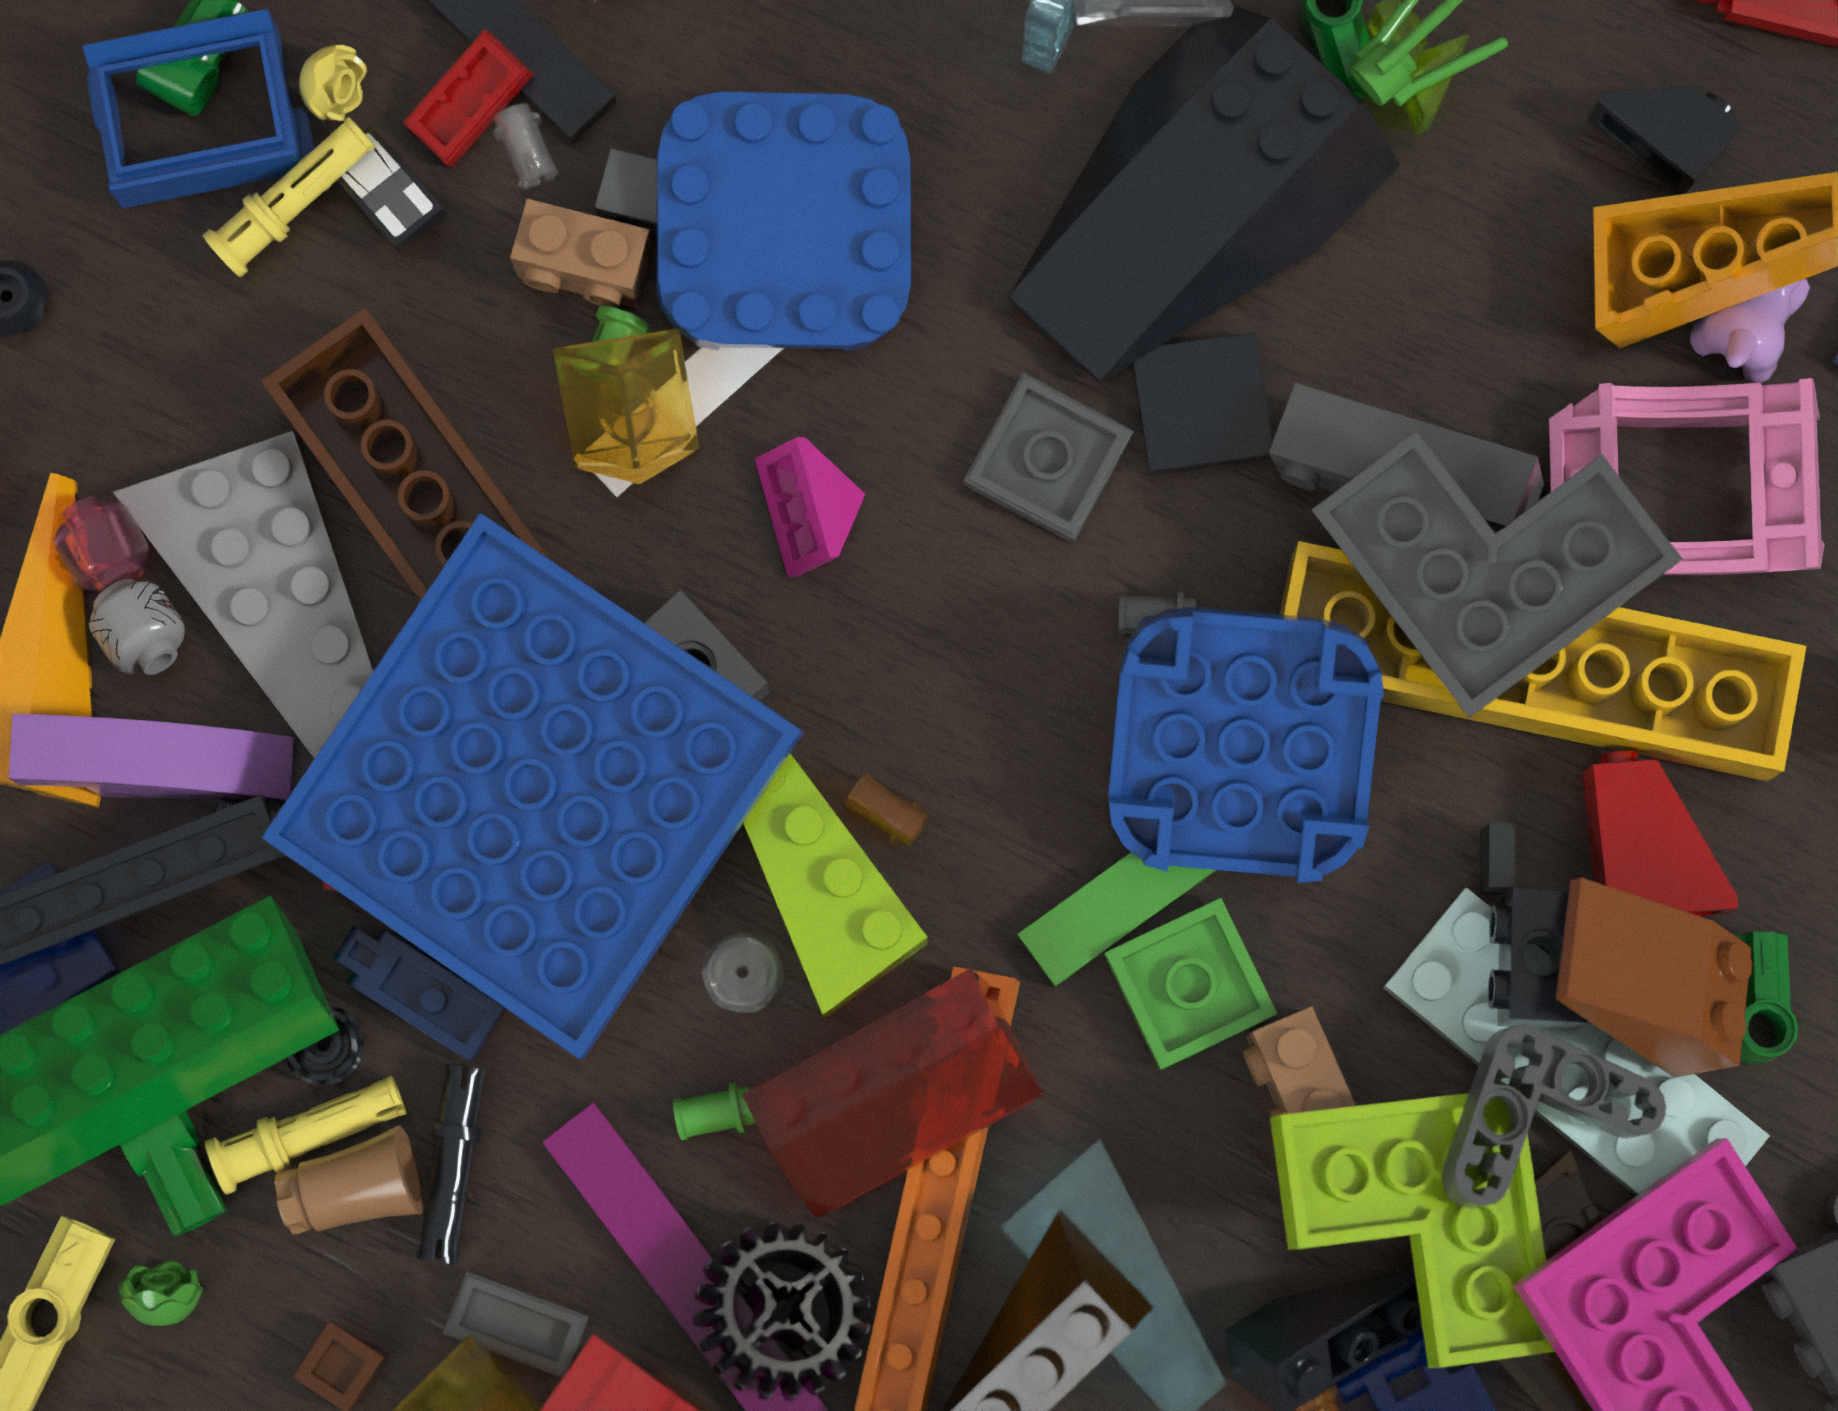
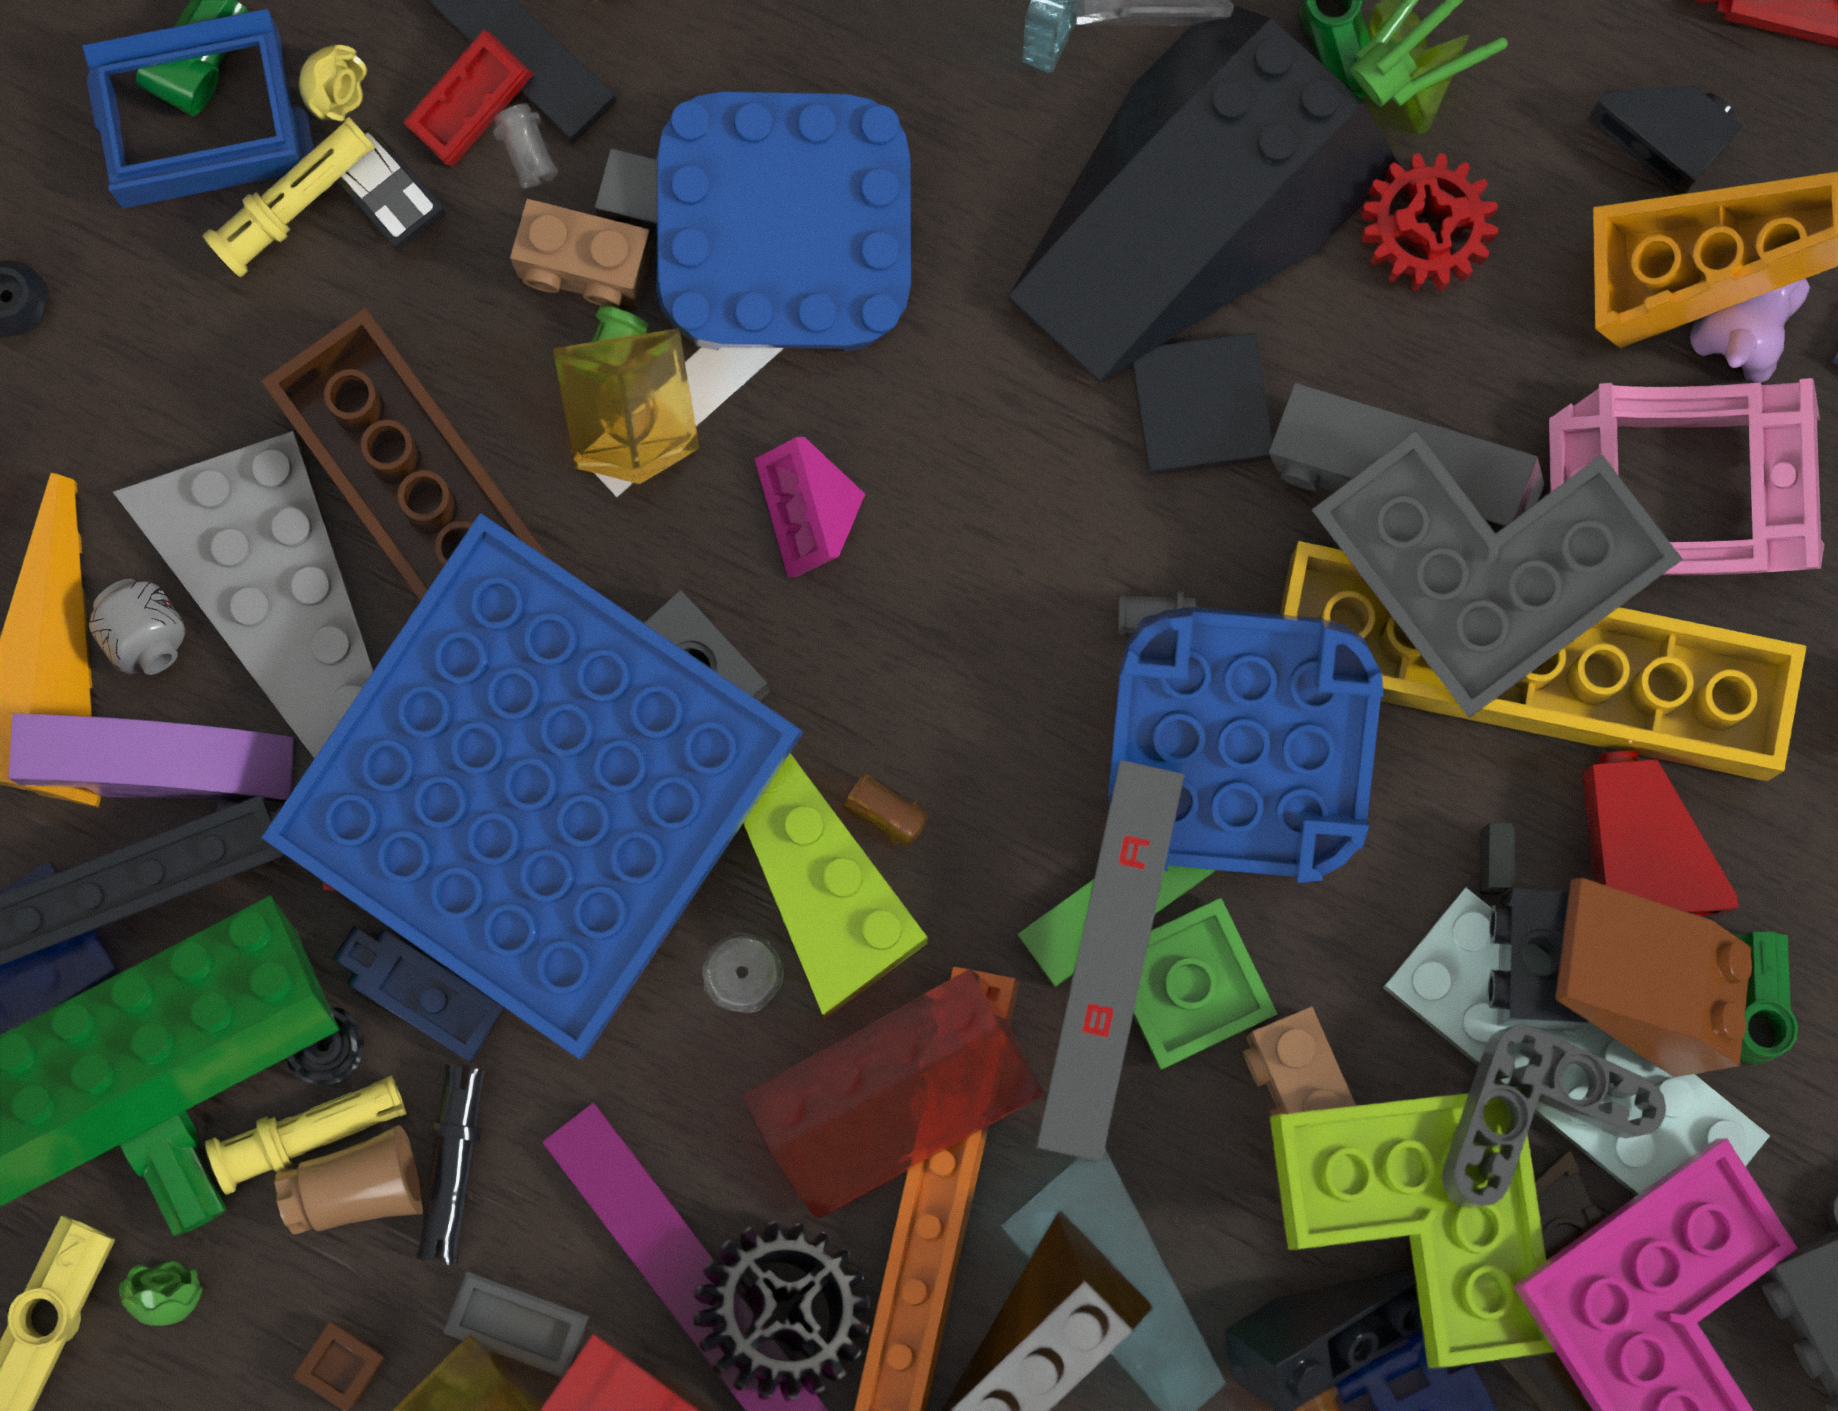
clear pink head [53,496,149,594] -> none
bright green pin [673,1082,758,1140] -> none
dark grey tile [963,373,1134,544] -> none
none -> dark grey tile [1036,760,1184,1162]
none -> red gear [1360,153,1499,291]

